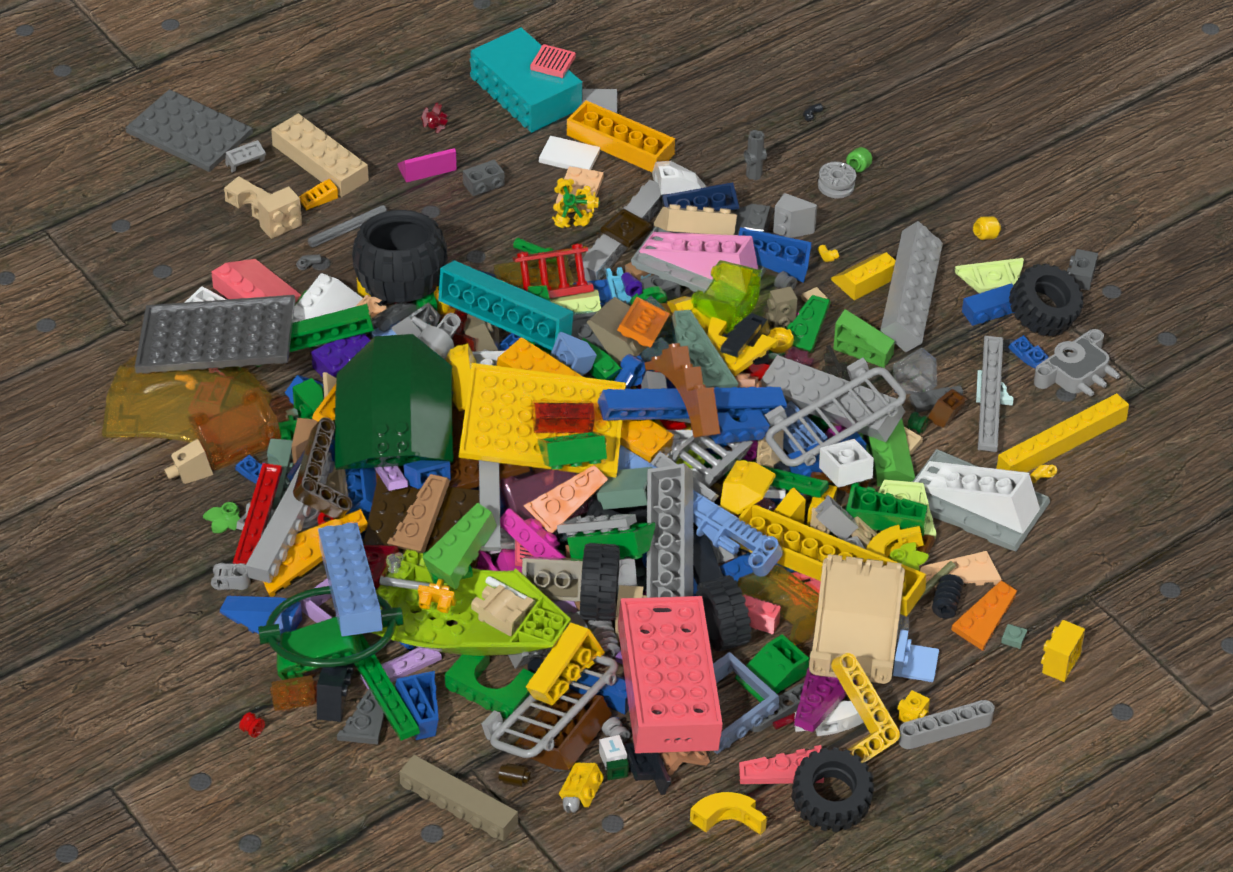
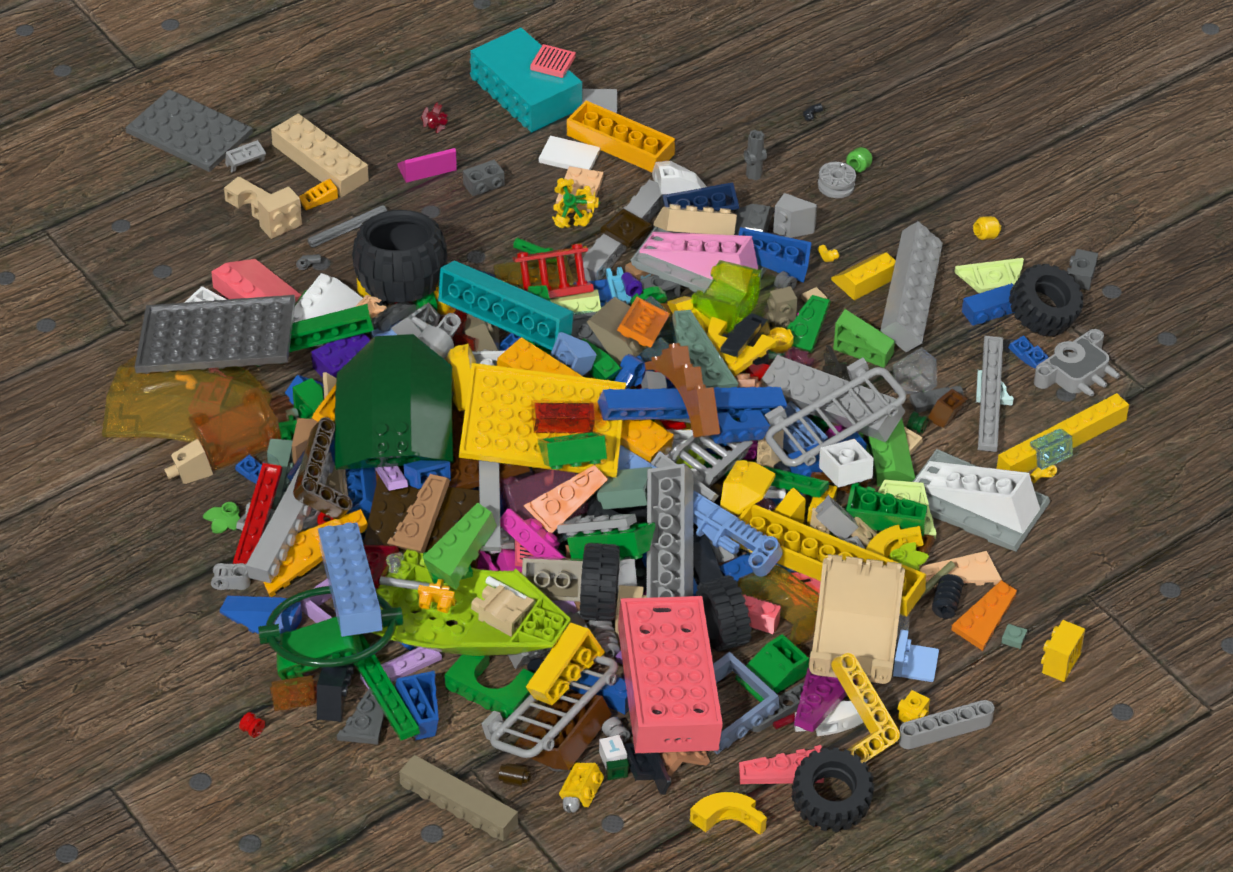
none -> clear light blue bracket [1030,429,1073,470]

